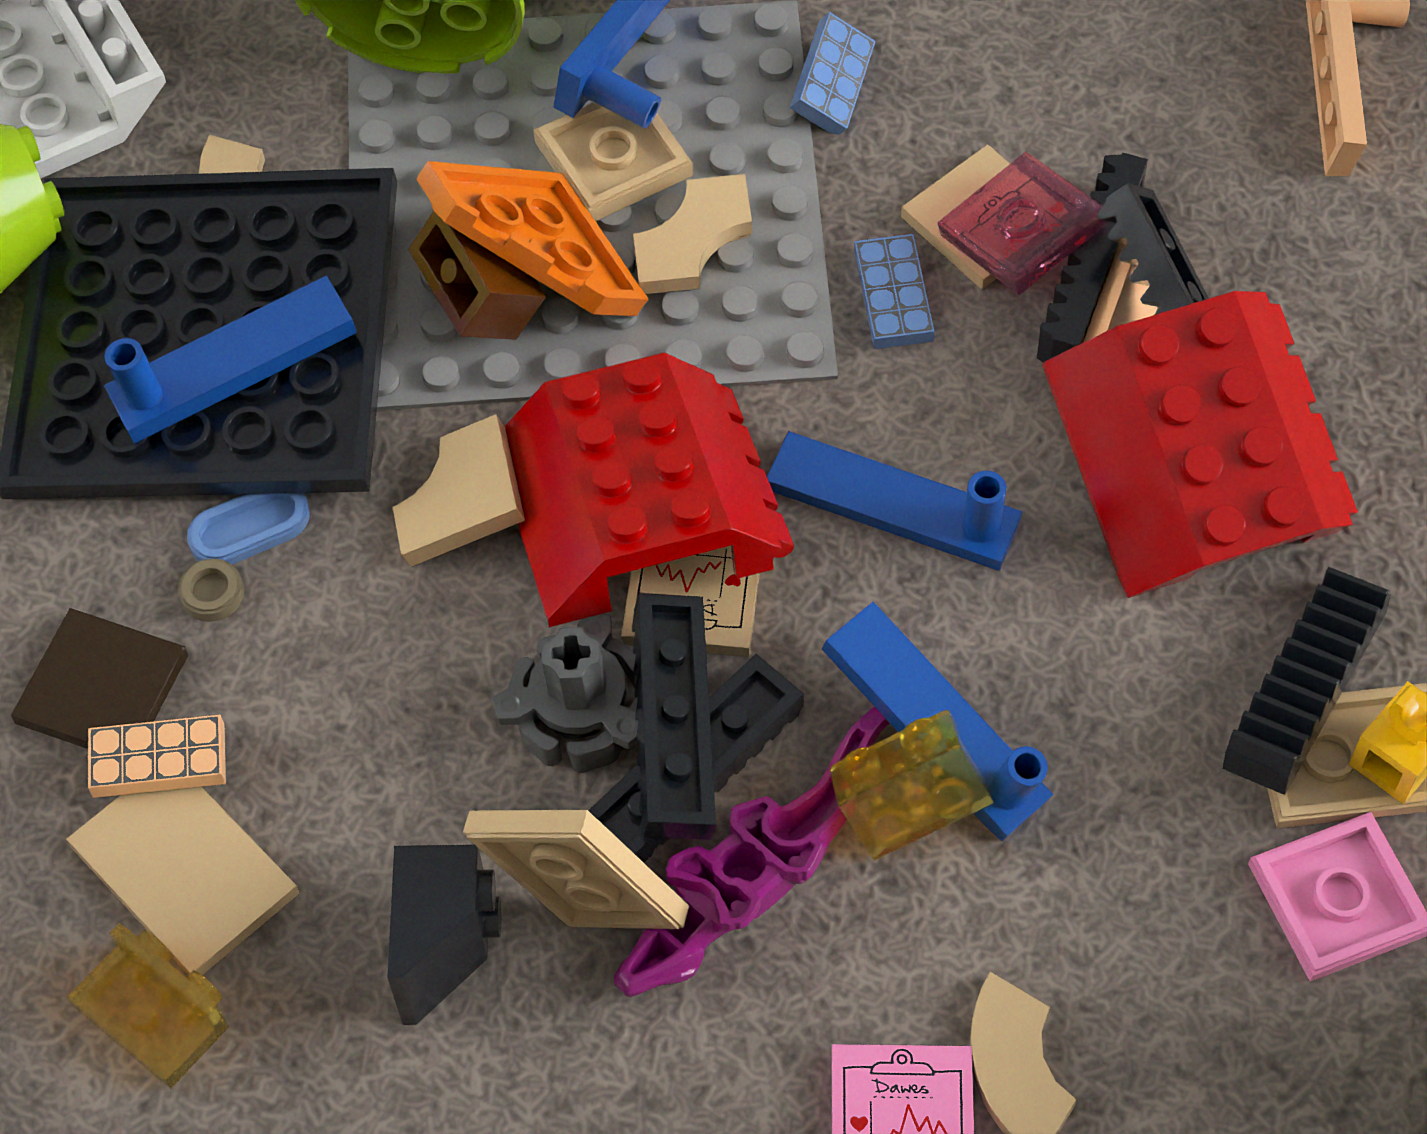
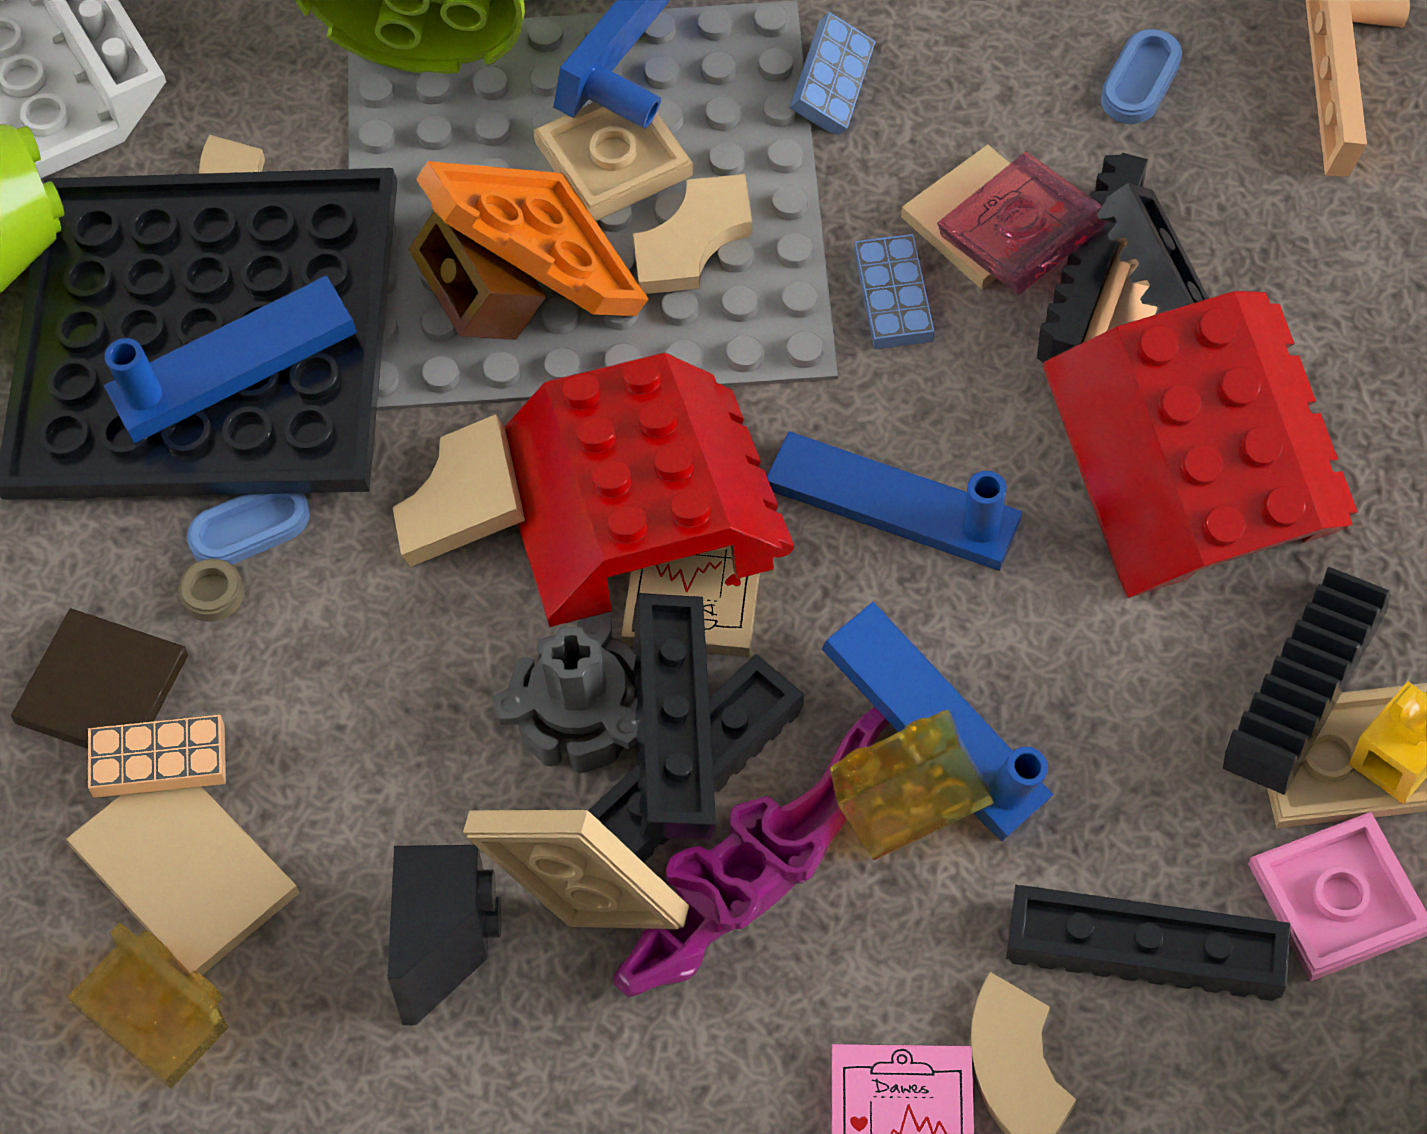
none -> black gear [1006,884,1290,1001]
none -> medium blue tile [1101,29,1182,124]

